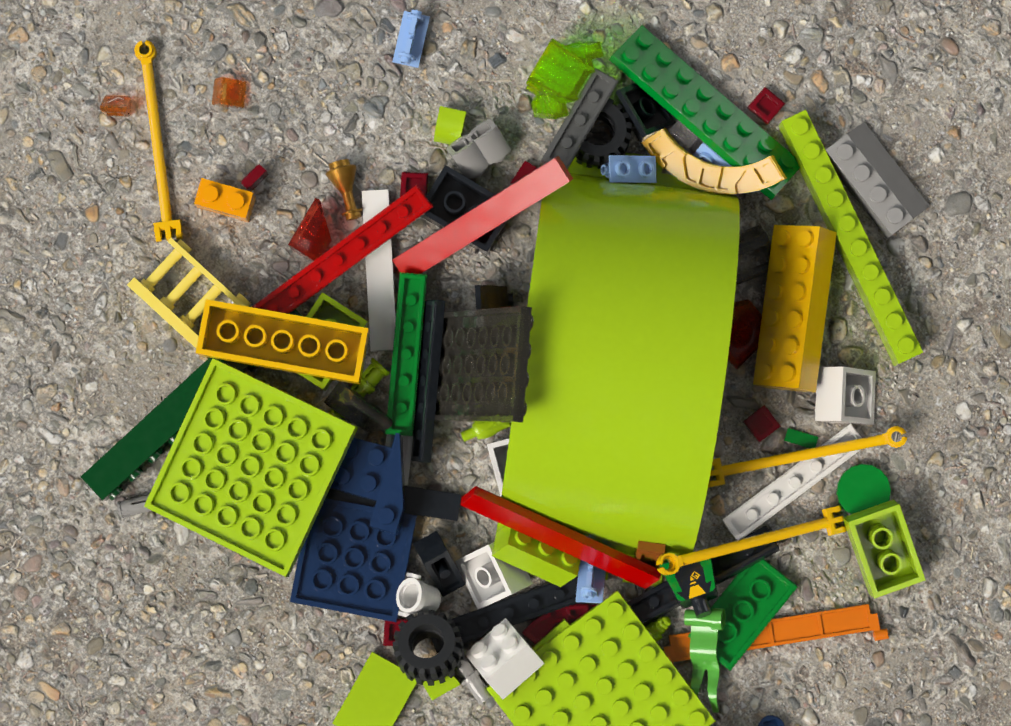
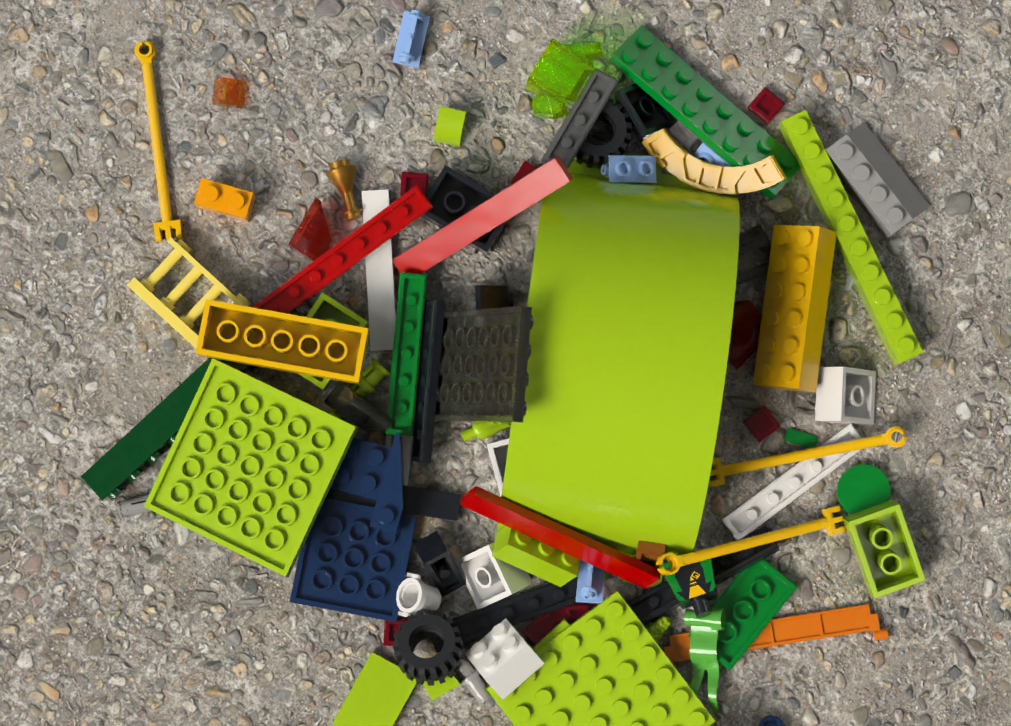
clear orange slope [100,95,131,117] -> none
dark red tile [241,164,269,192] -> none
light grey brick [446,119,511,179] -> none

